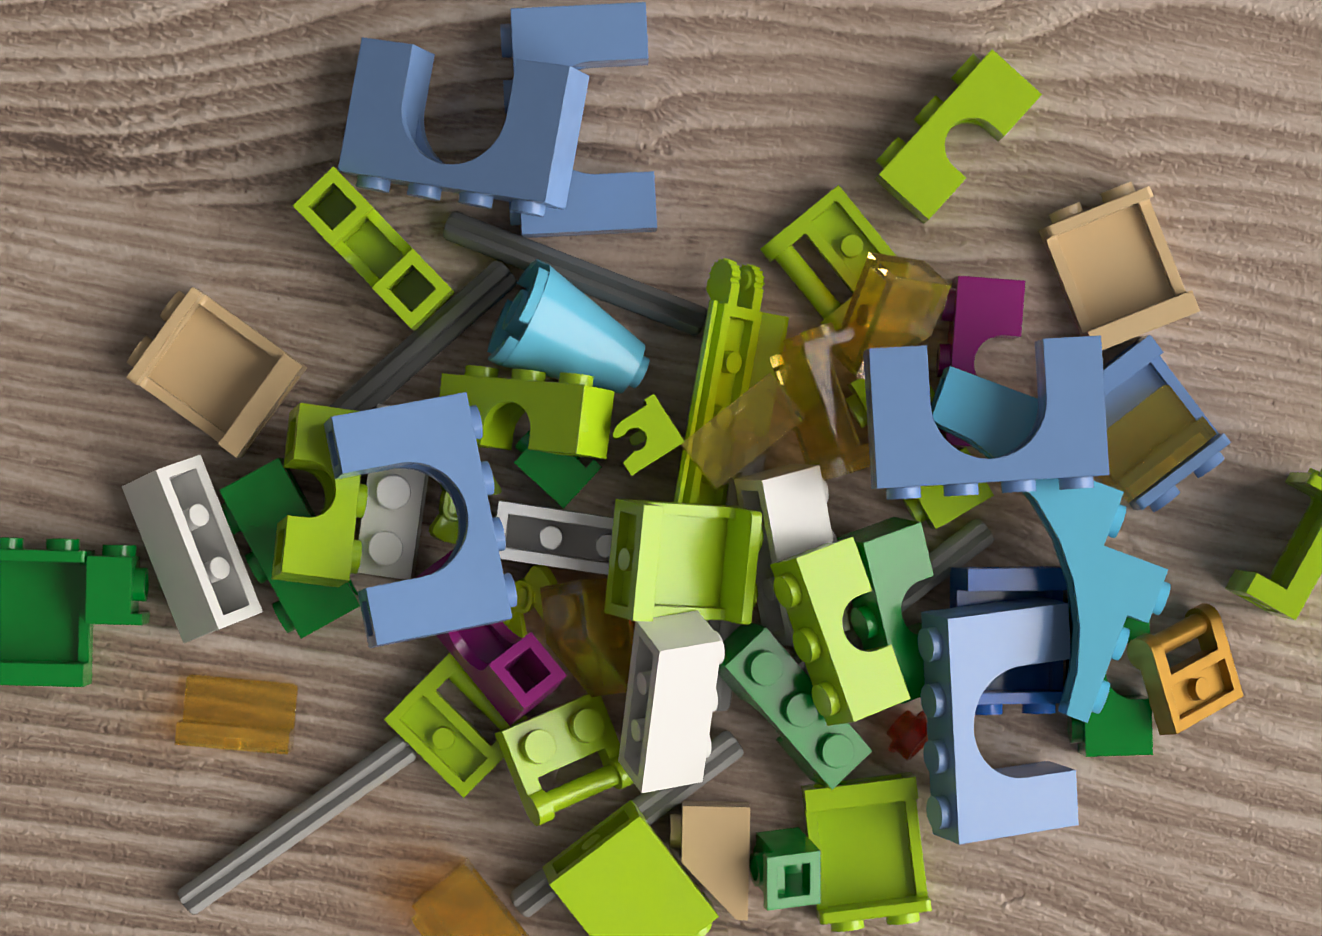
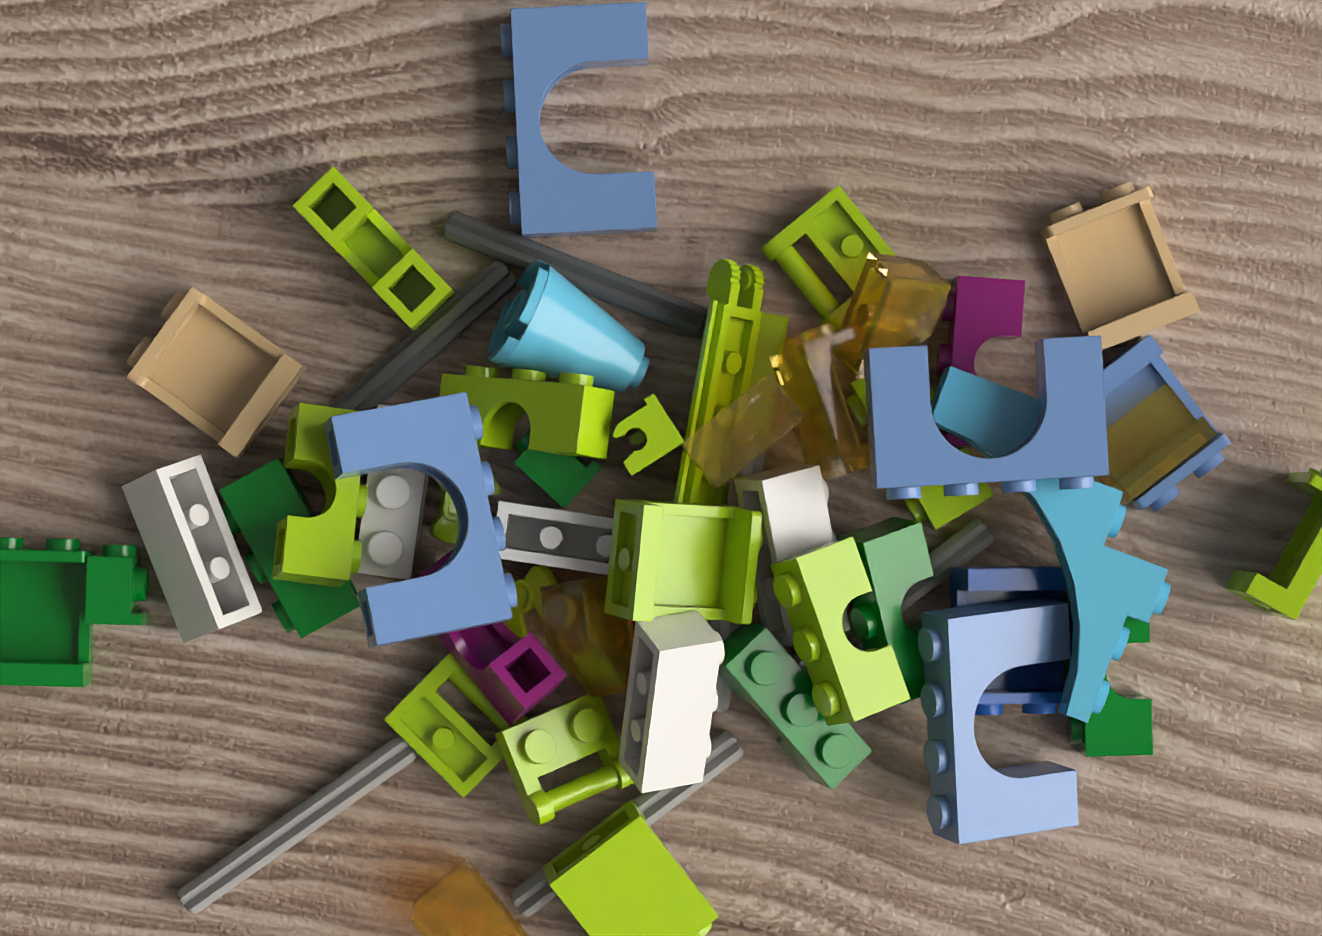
clear yellow panel [175,674,299,755] -> none
medium blue arch [338,37,590,217] -> none
tan slope [670,800,750,920] -> none
green brick [749,827,821,911] -> none
lime panel [801,772,932,932] -> none
lime arch [875,49,1042,224] -> none
clear red plate [886,710,928,761] -> none
pearl gold plate [1127,603,1244,735] -> none

